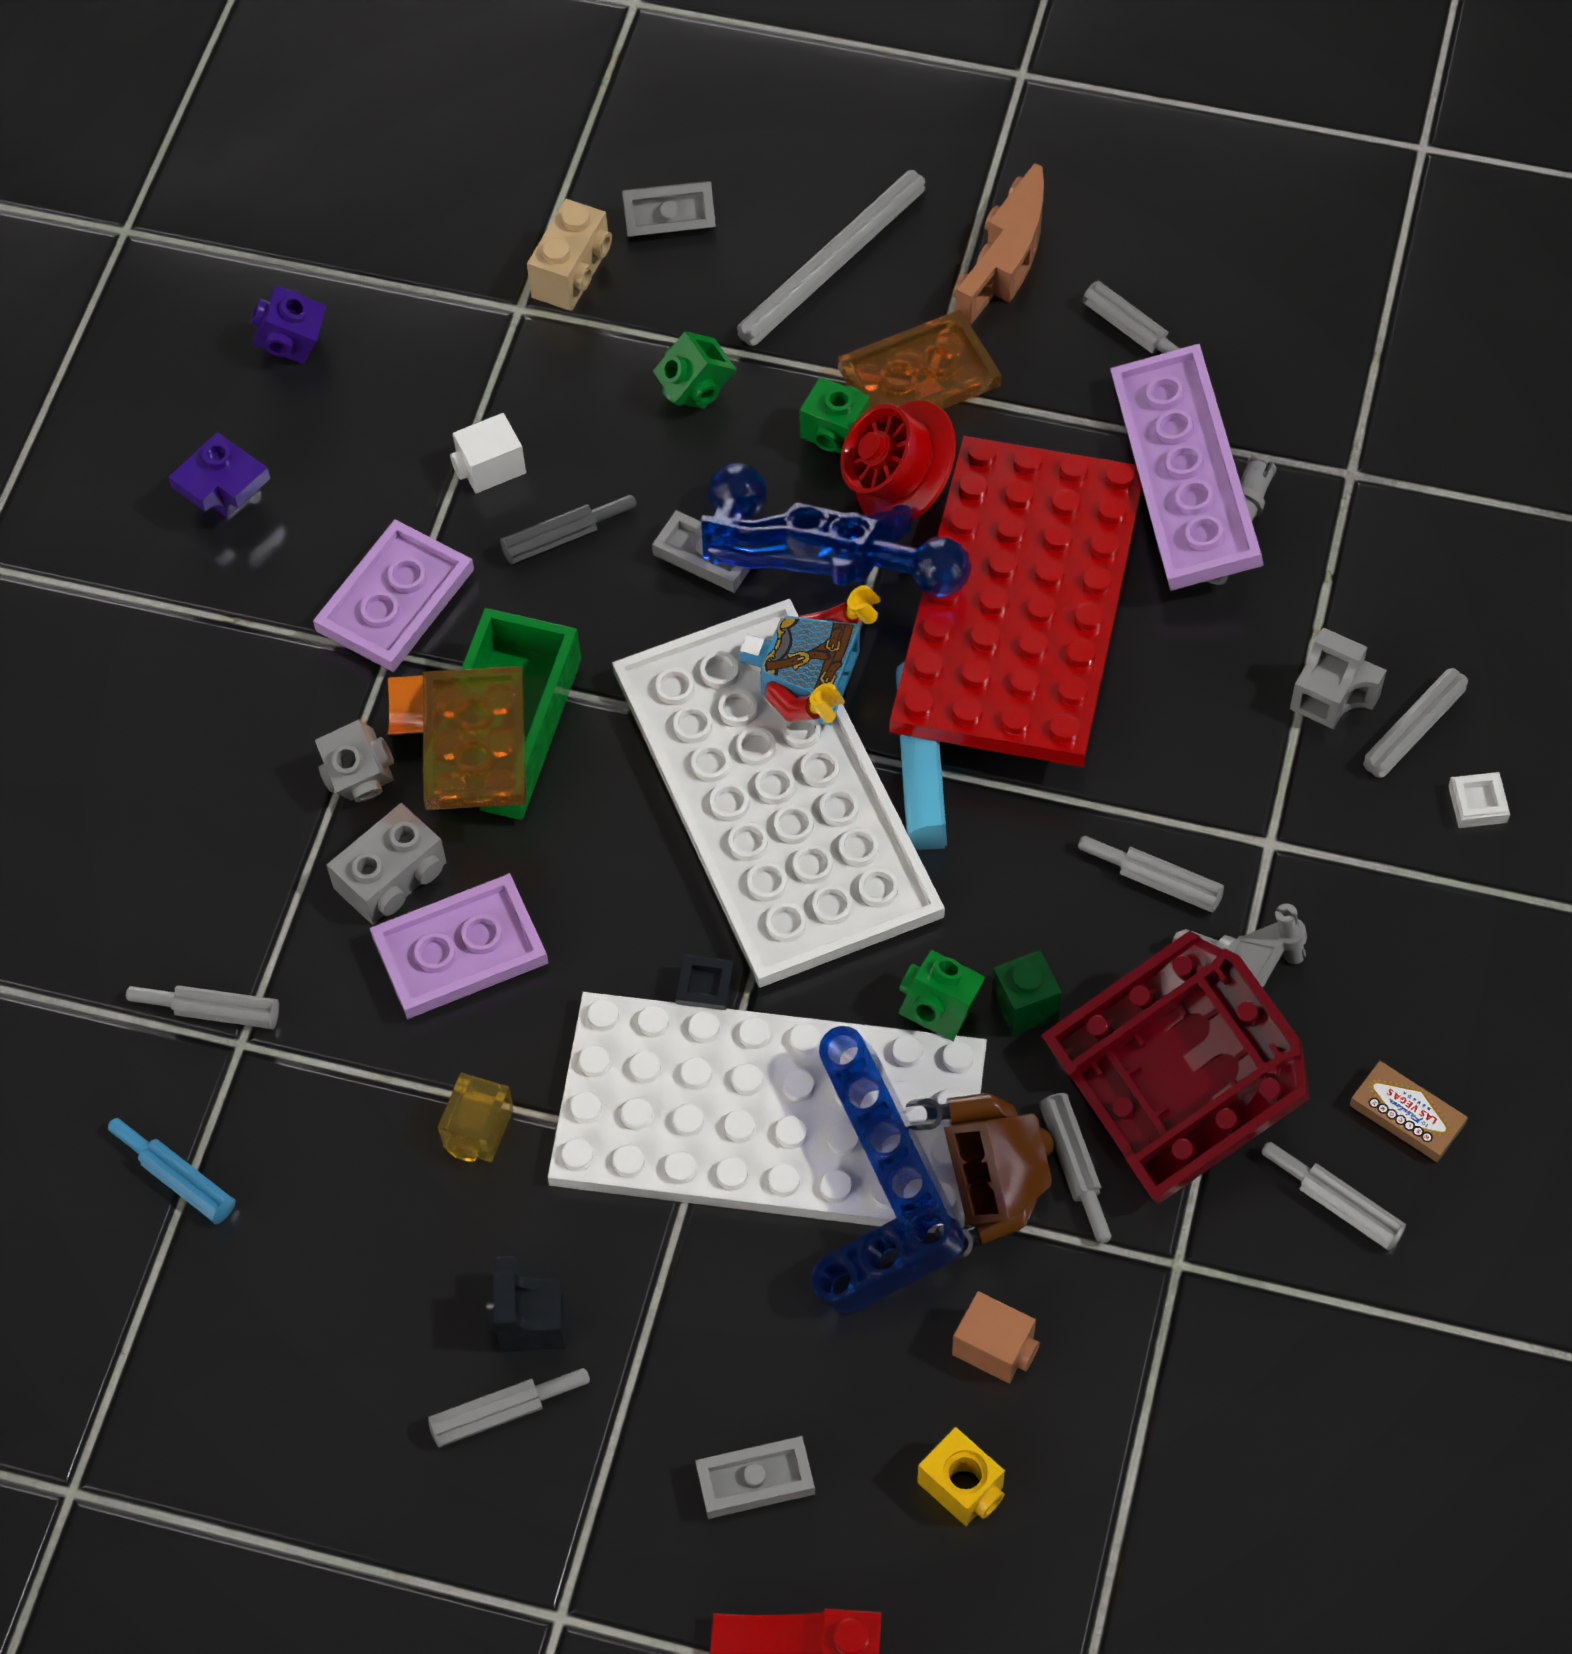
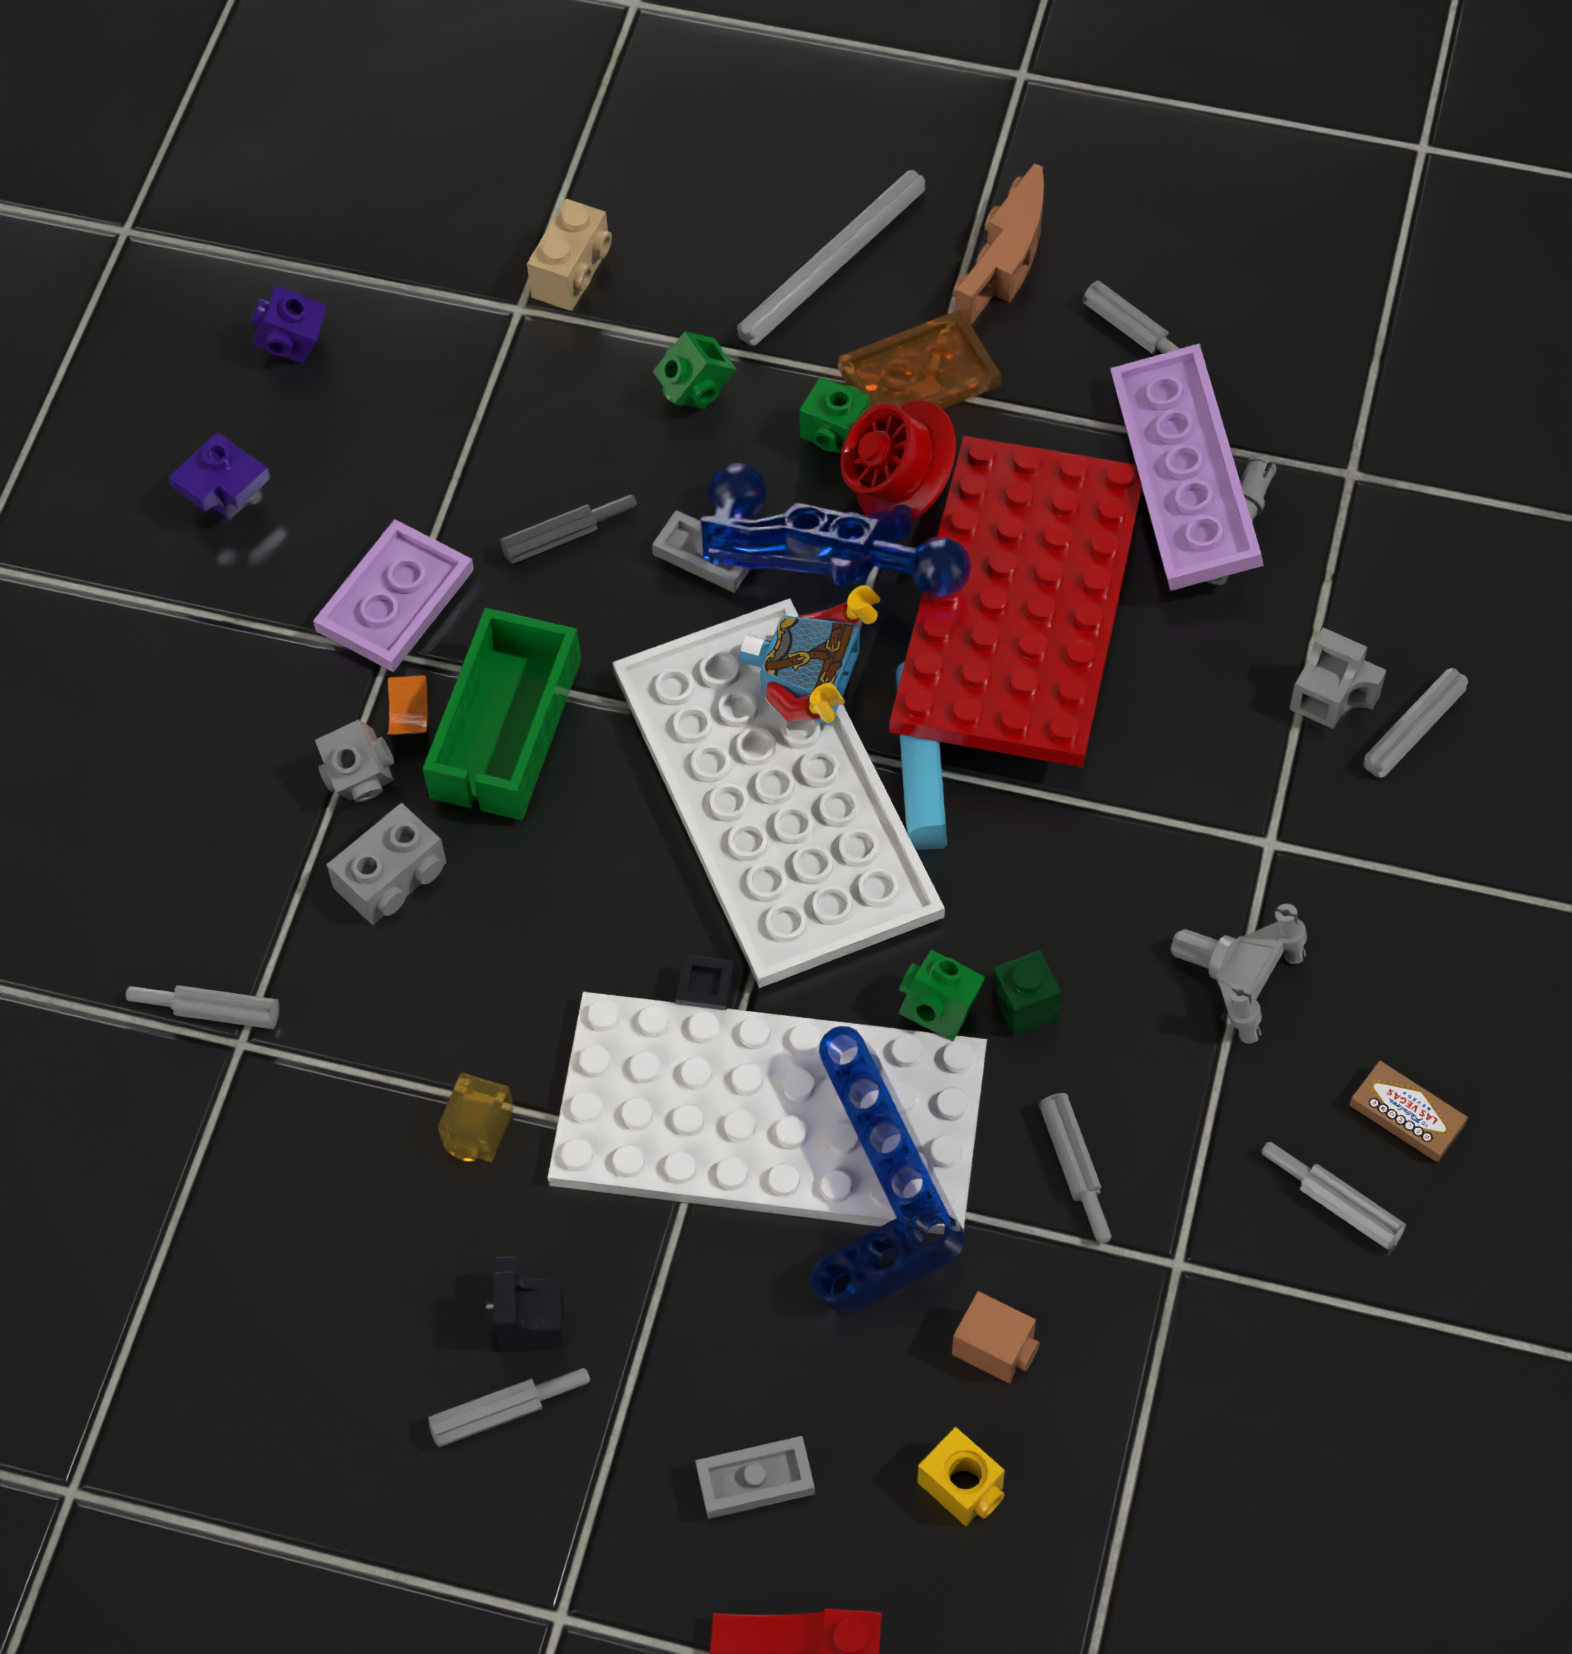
dark azure axle [108,1118,236,1224] -> none
lavender plate [370,873,548,1019] -> none
clear orange plate [423,666,526,810] -> none
white brick [450,413,526,494] -> none
light grey plate [622,181,716,236] -> none
reddish brown torso [906,1093,1054,1259] -> none
dark red wedge [1041,931,1310,1205] -> none
light grey axle [1078,836,1224,913] -> none
white tile [1448,772,1510,828] -> none

